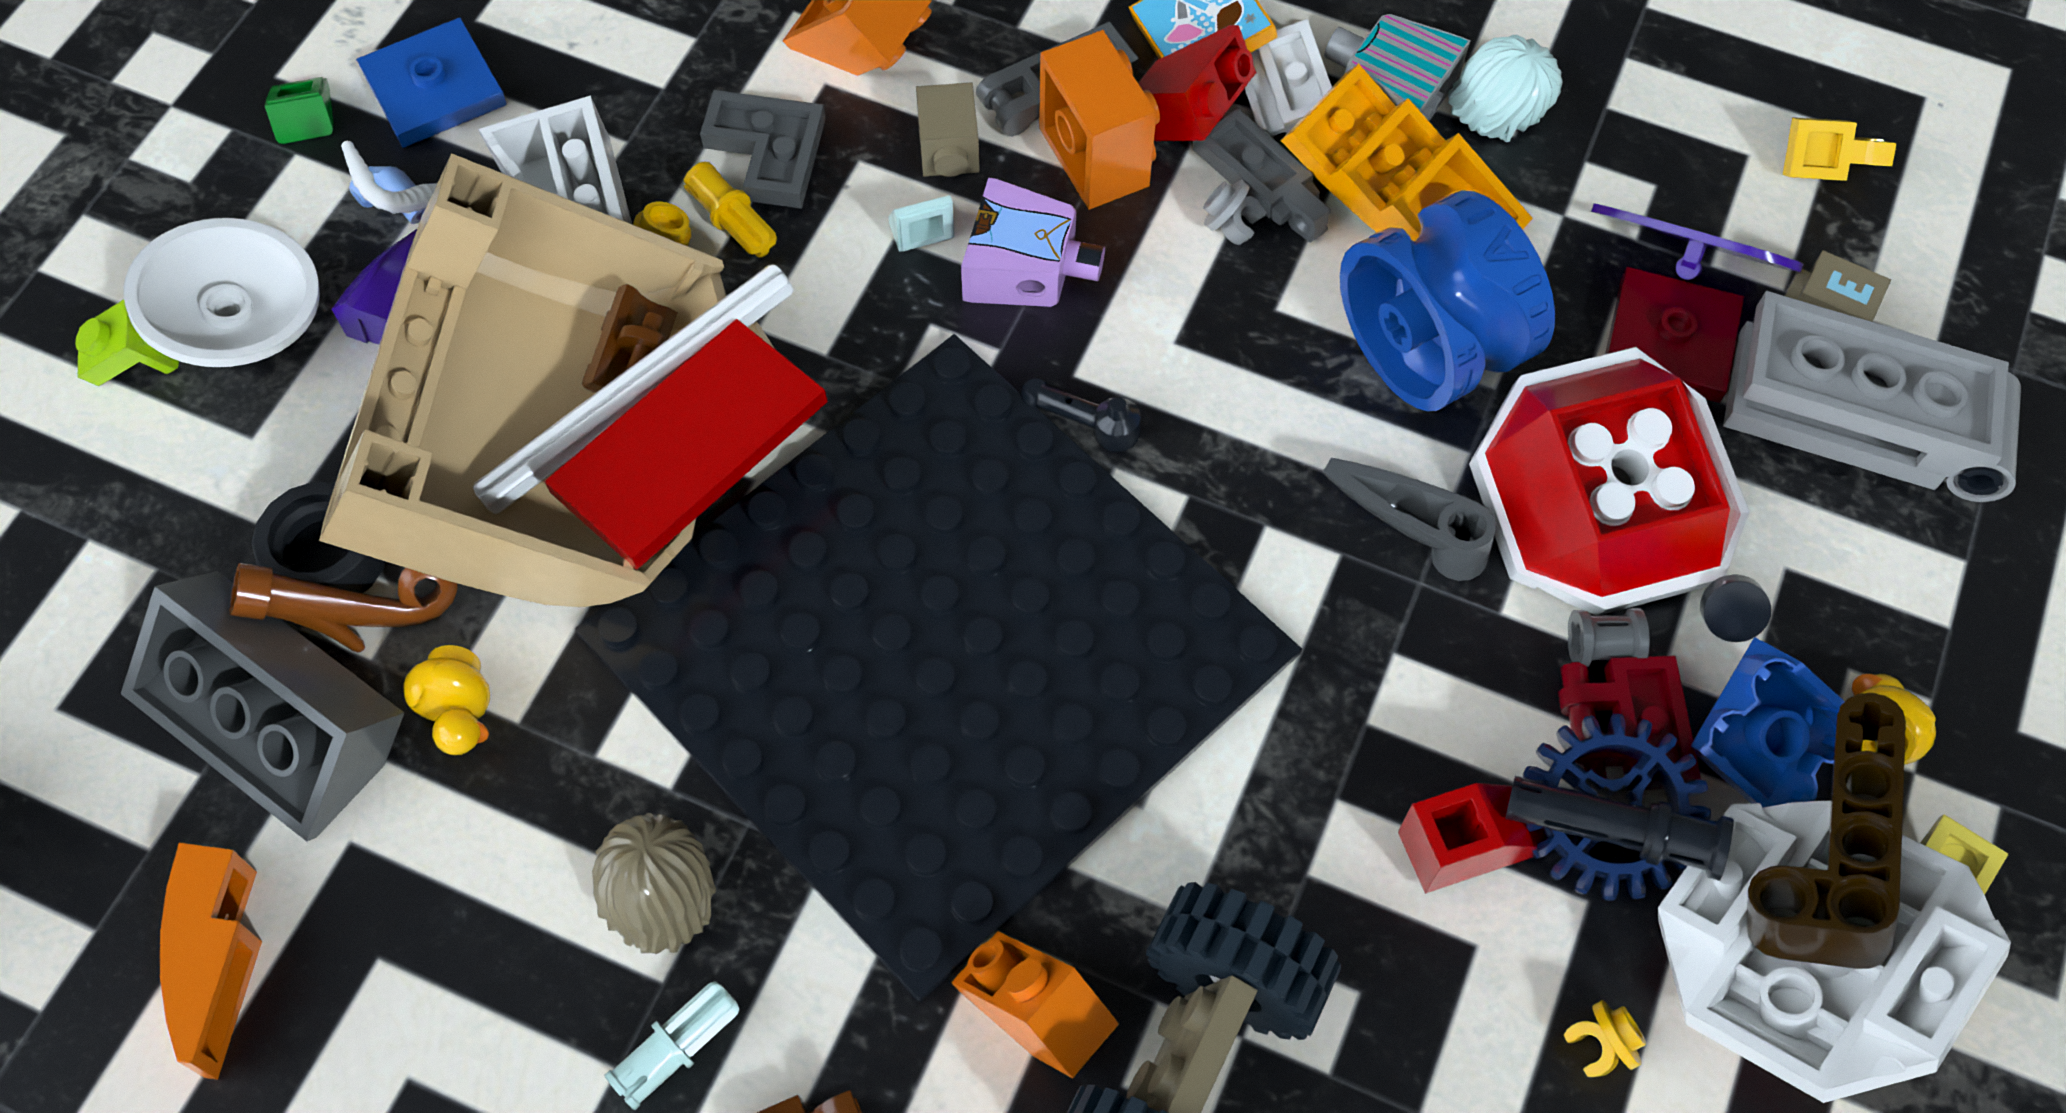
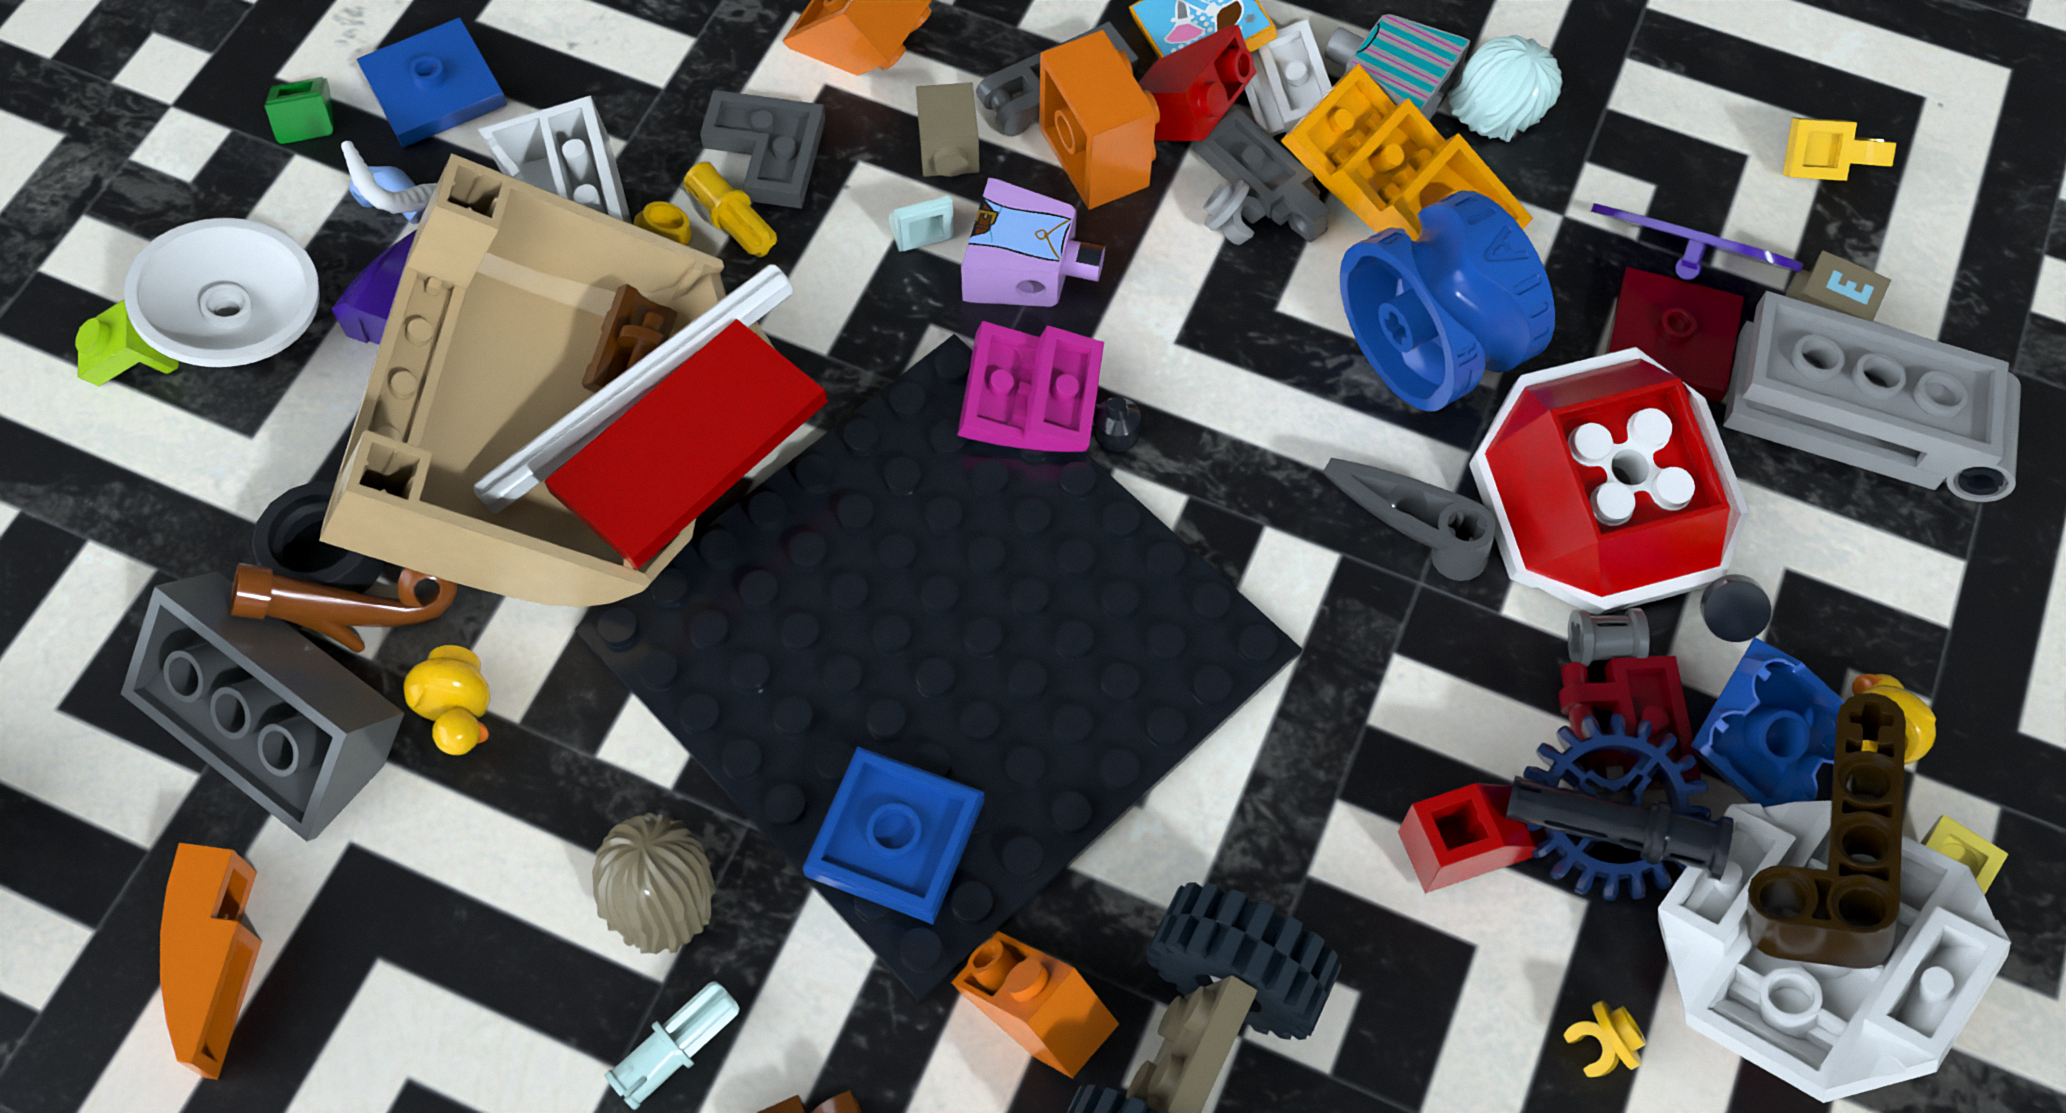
none -> blue plate [803,746,985,924]
none -> dark pink slope [957,321,1104,452]

